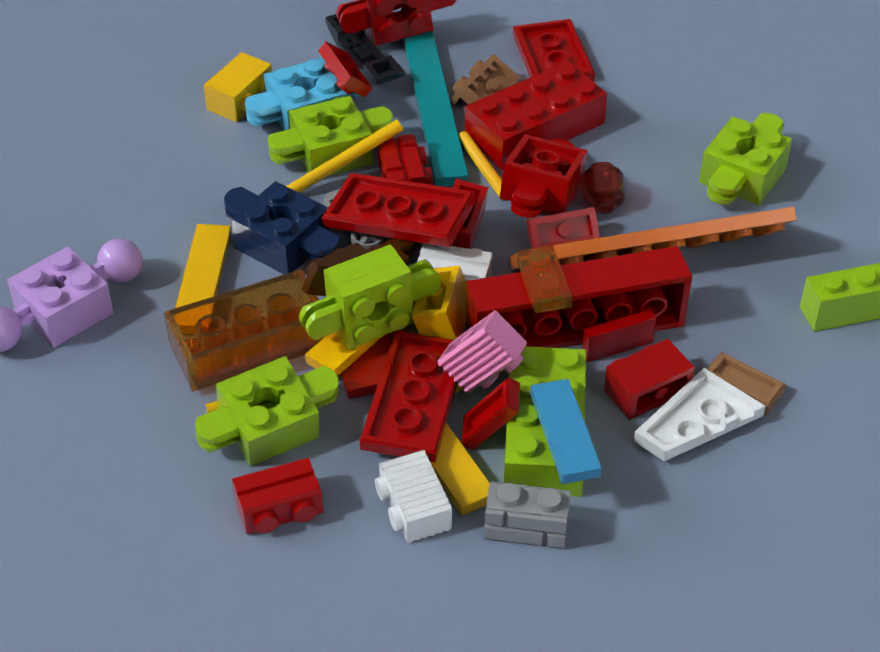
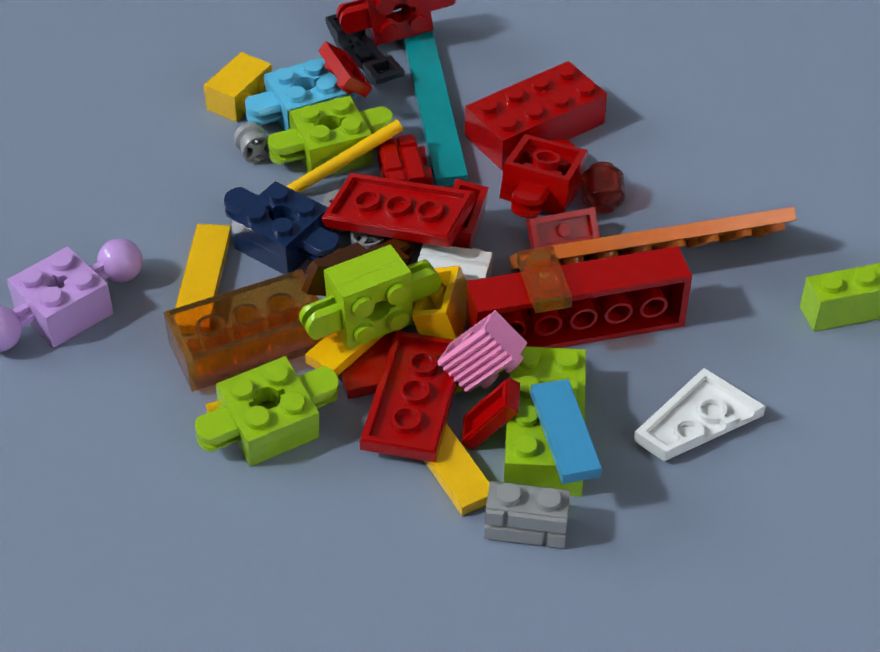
red brick [232,457,324,535] -> none
white brick [375,450,452,543] -> none
medium nougat bracket [450,53,521,107] -> none
yellow bar [458,131,504,201] -> none
red tile [513,19,595,82] -> none
red tile [582,310,656,362] -> none
red brick [604,339,694,420] -> none
lime brick [699,113,792,206] -> none
medium nougat tile [707,352,787,416] -> none
none -> light grey wheel [233,122,269,163]

